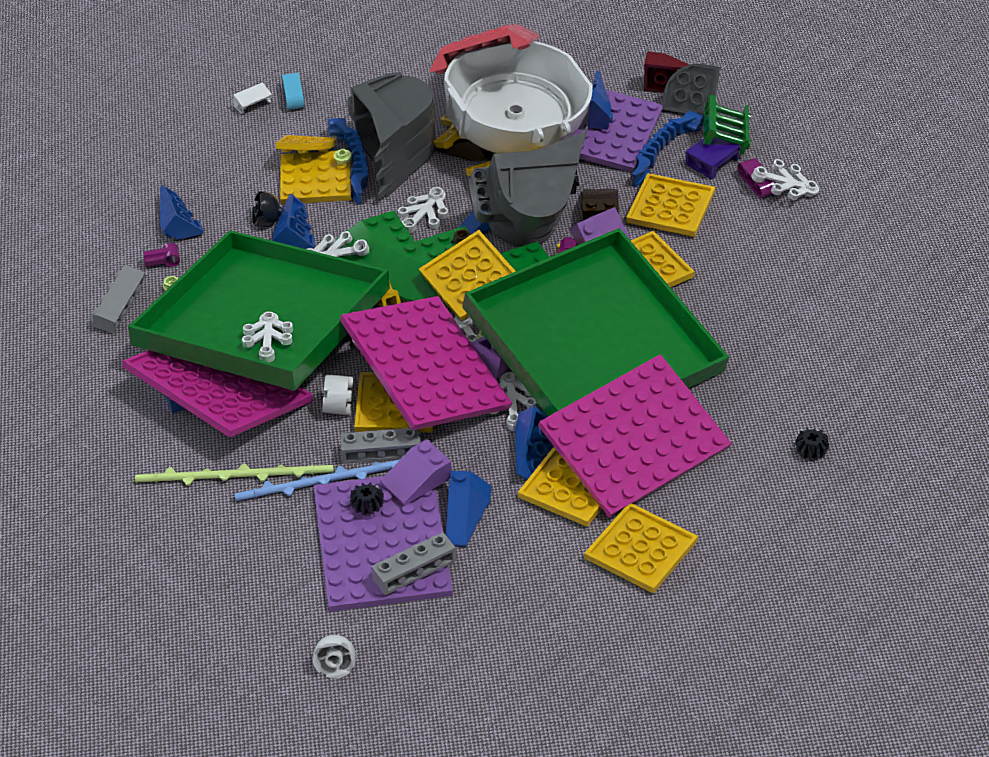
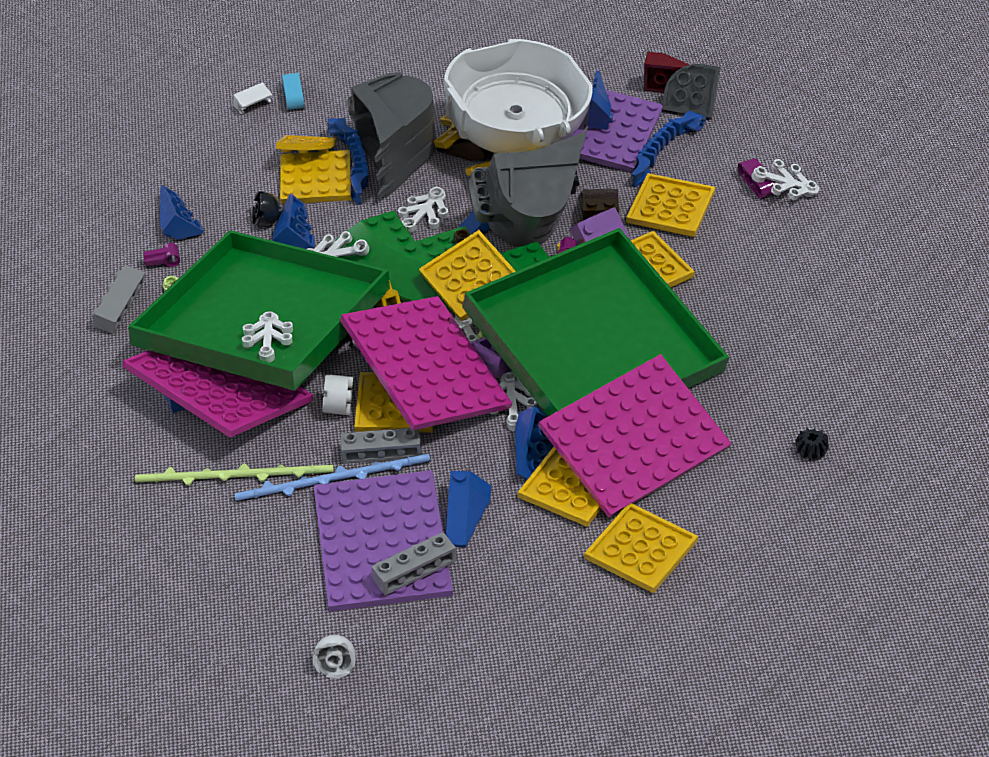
yellowish green plate [334,149,351,165] -> none
black gear [350,482,384,516] -> none
medium lavender slope [380,439,452,506] -> none
coral piece [430,24,539,74] -> none
dark purple panel [685,138,740,180] -> none
green fence [704,94,751,155] -> none

